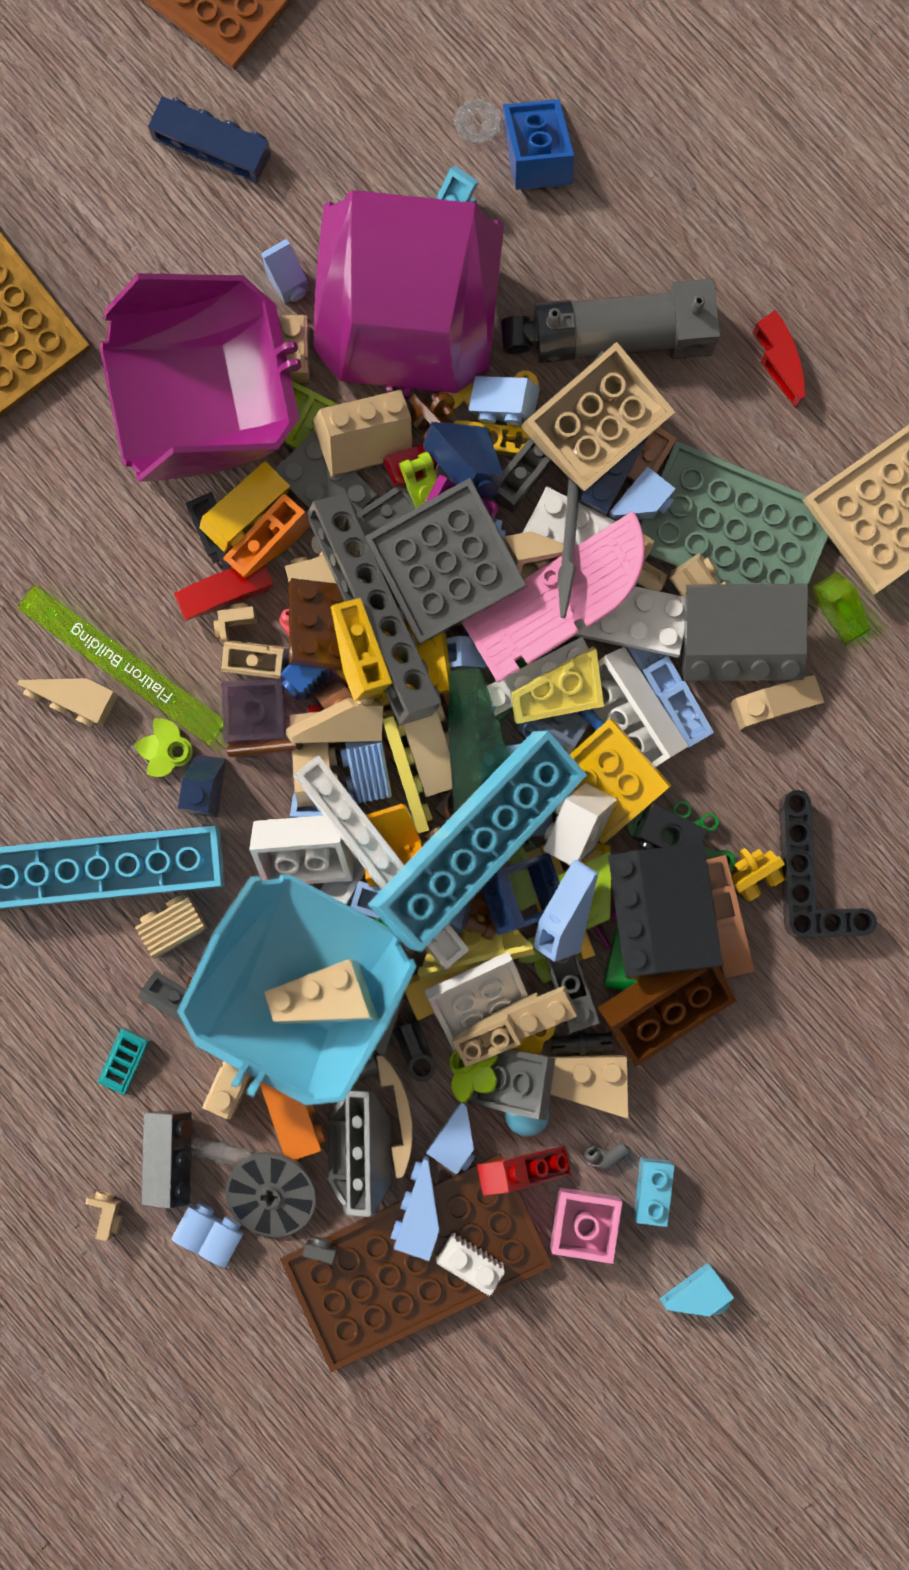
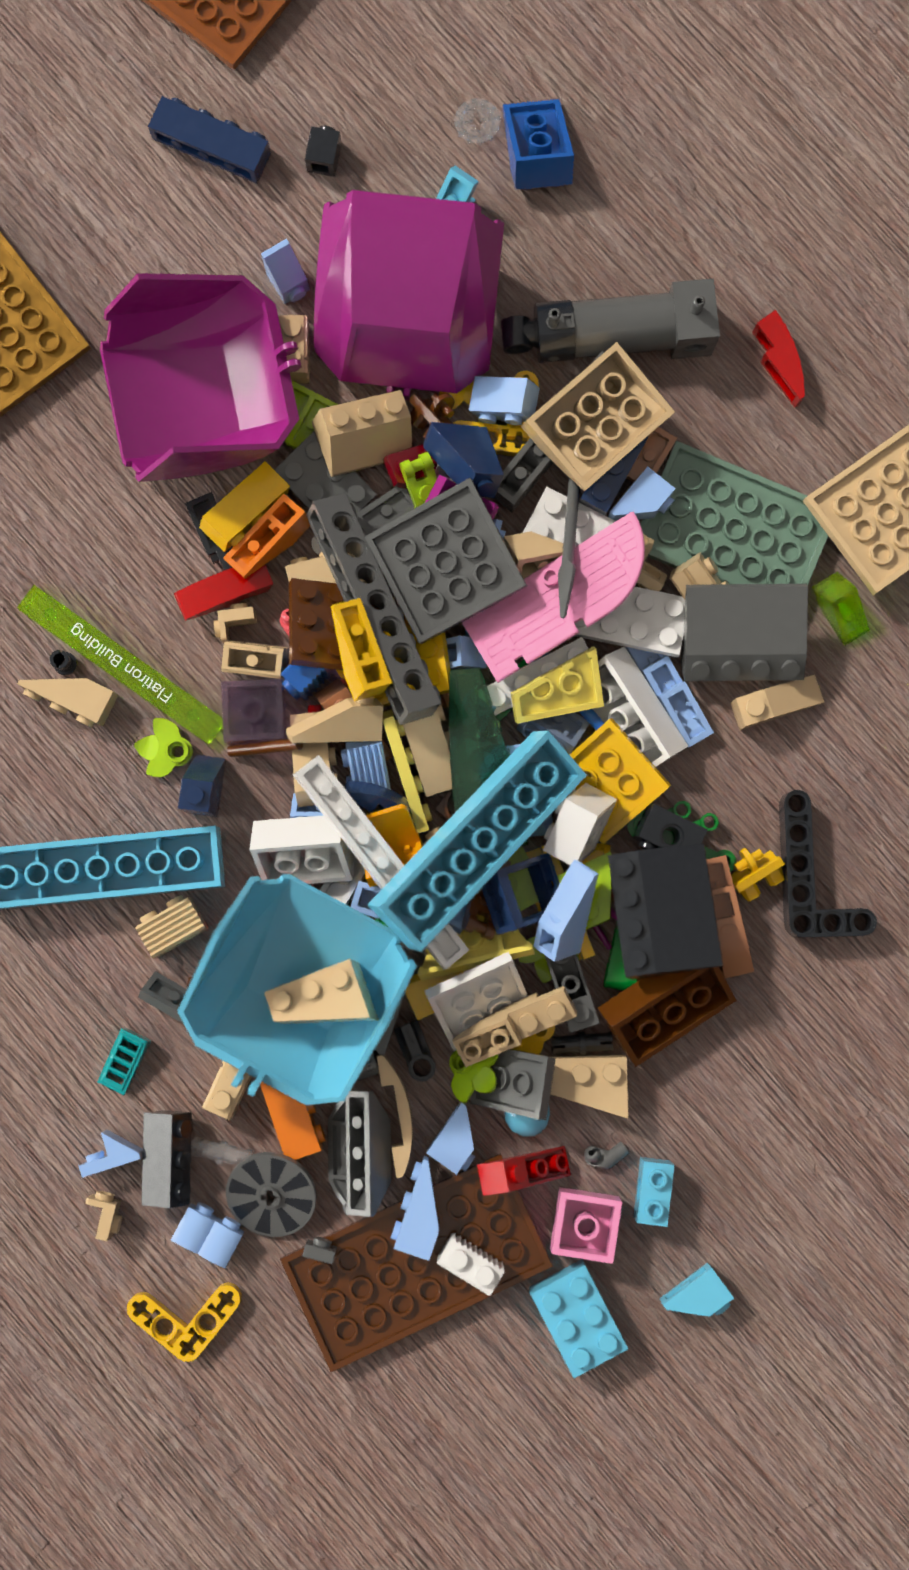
none -> black pin [50,650,77,675]
none -> light blue slope [78,1130,143,1178]
none -> yellow beam [127,1282,242,1362]
none -> black brick [305,126,342,177]
none -> dark blue slope [345,780,410,813]
none -> medium azure brick [529,1259,628,1378]

